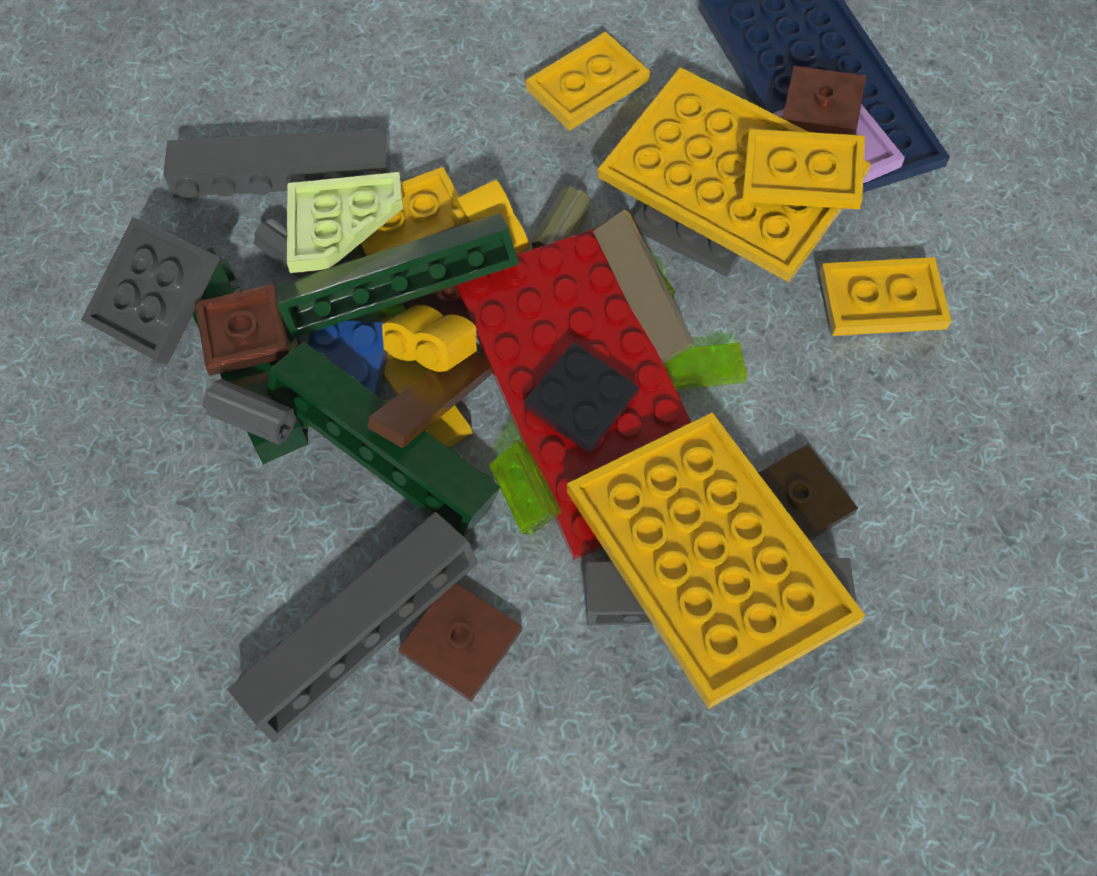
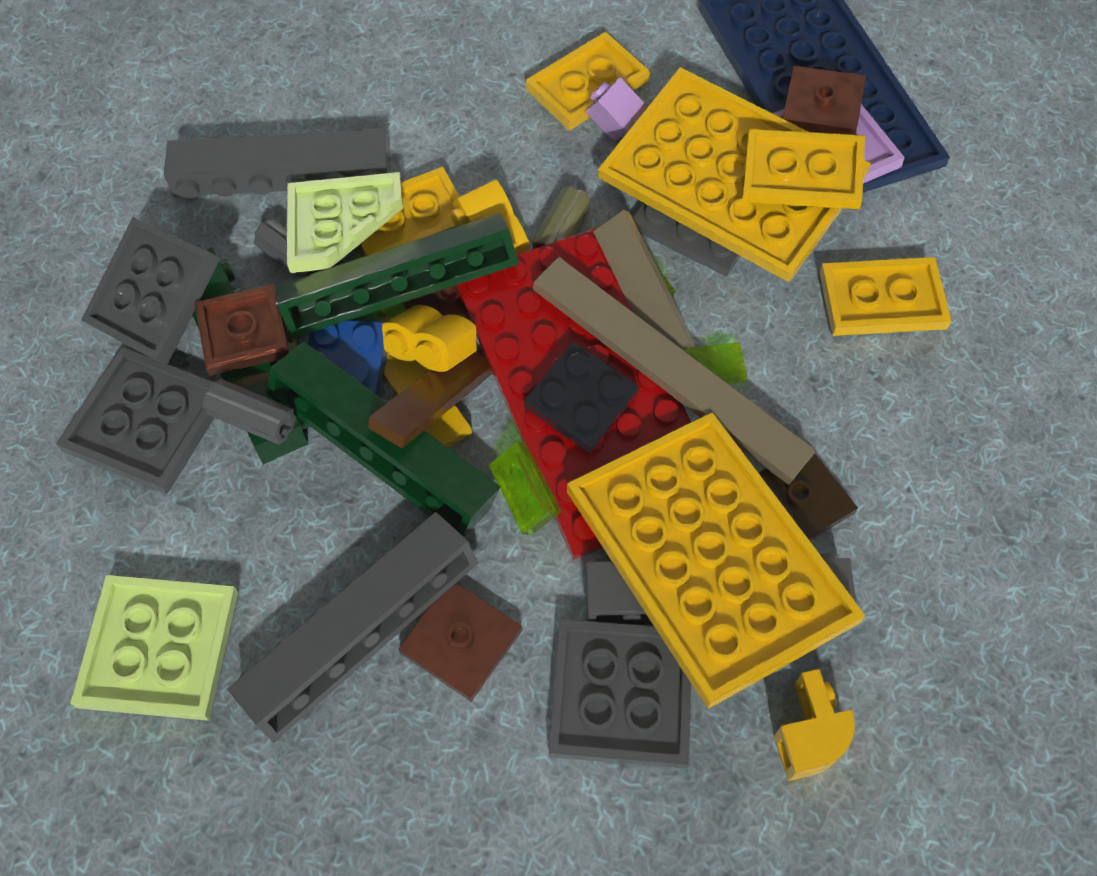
none -> dark grey plate [56,347,214,494]
none -> yellowish green plate [70,575,238,721]
none -> dark tan tile [533,257,816,485]
none -> dark grey plate [549,619,691,769]
none -> lavender brick [585,77,648,142]
none -> yellow brick [774,669,855,781]

